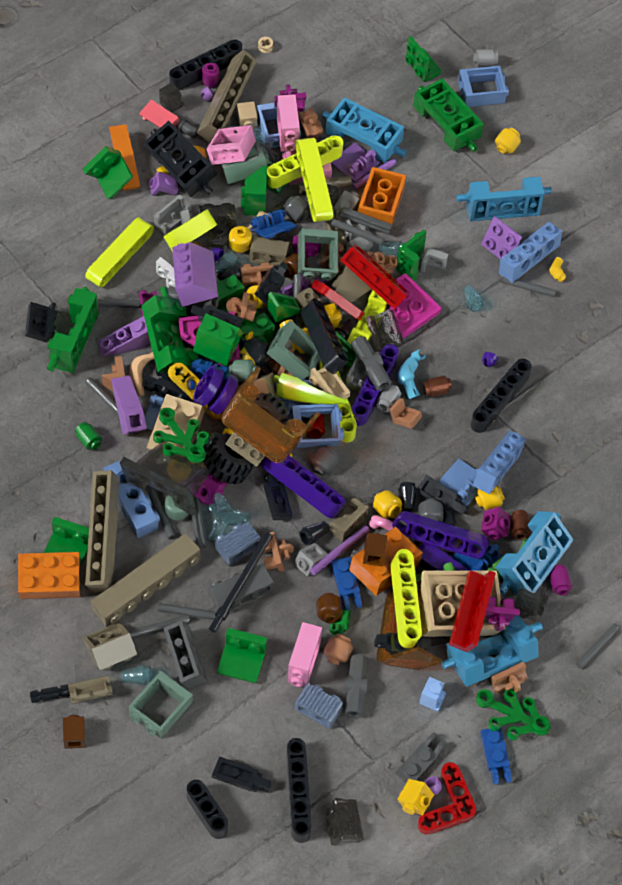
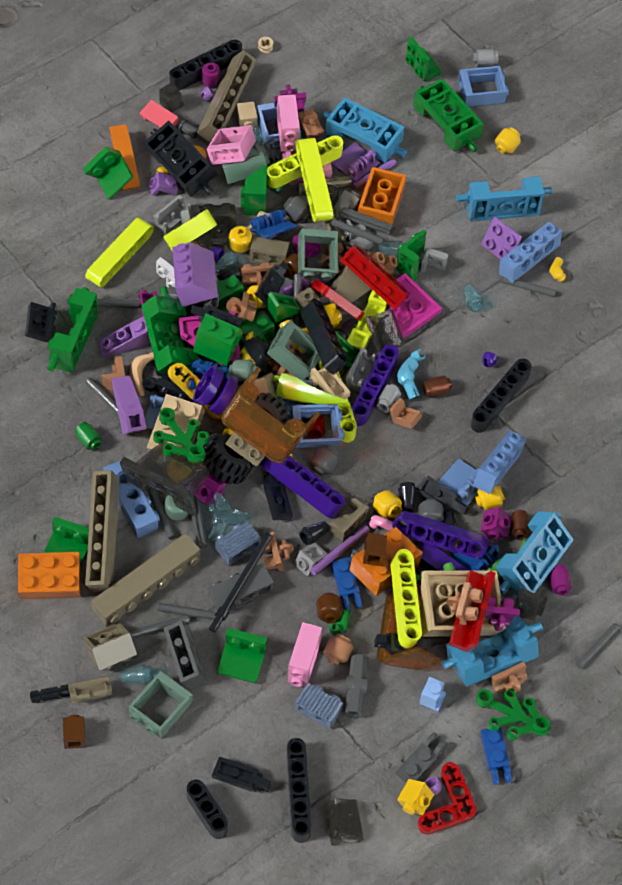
dark grey piece [351,336,392,391] -> none
none -> nougat hips [447,582,483,625]

